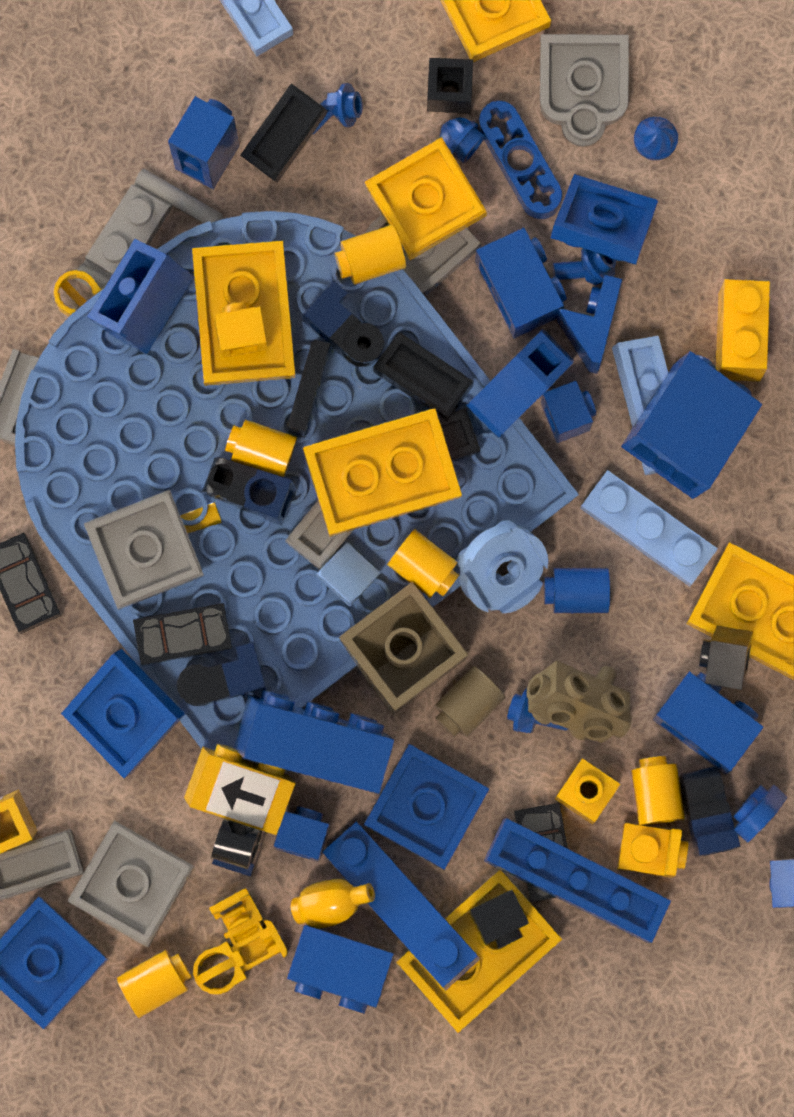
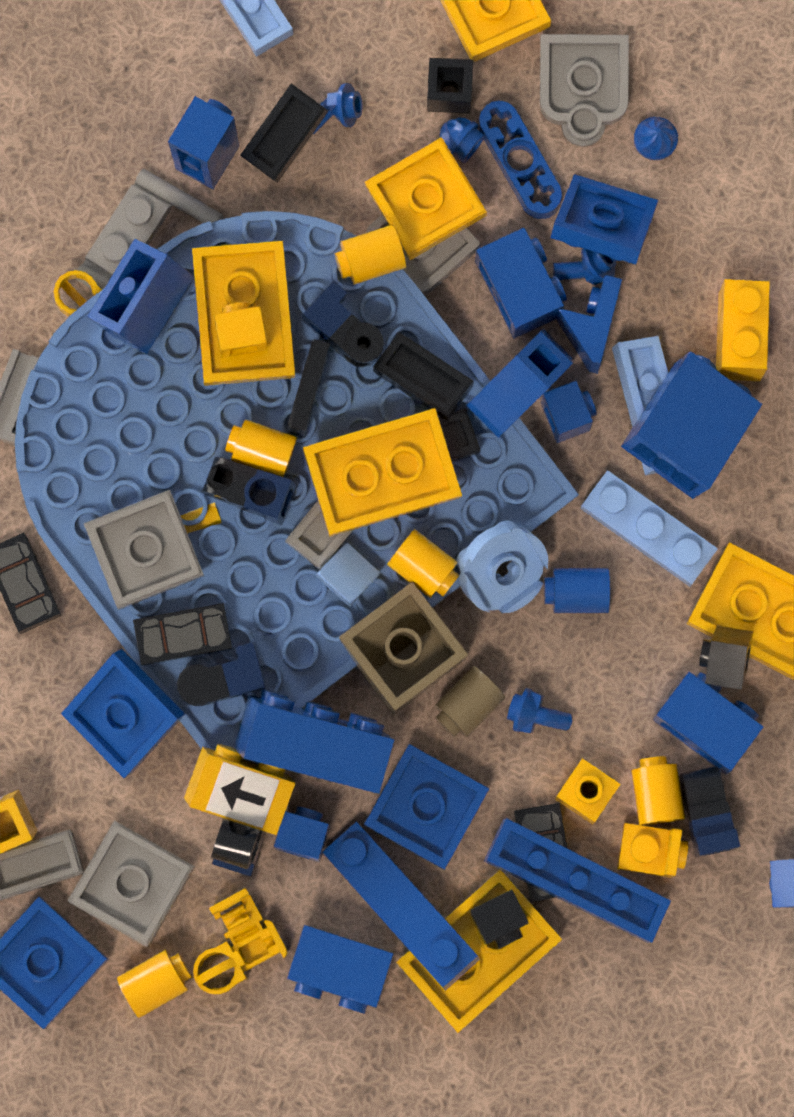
yellow plant [291,879,375,929] -> none
dark tan brick [527,661,632,743] -> none
blue plate [733,785,788,843] -> none

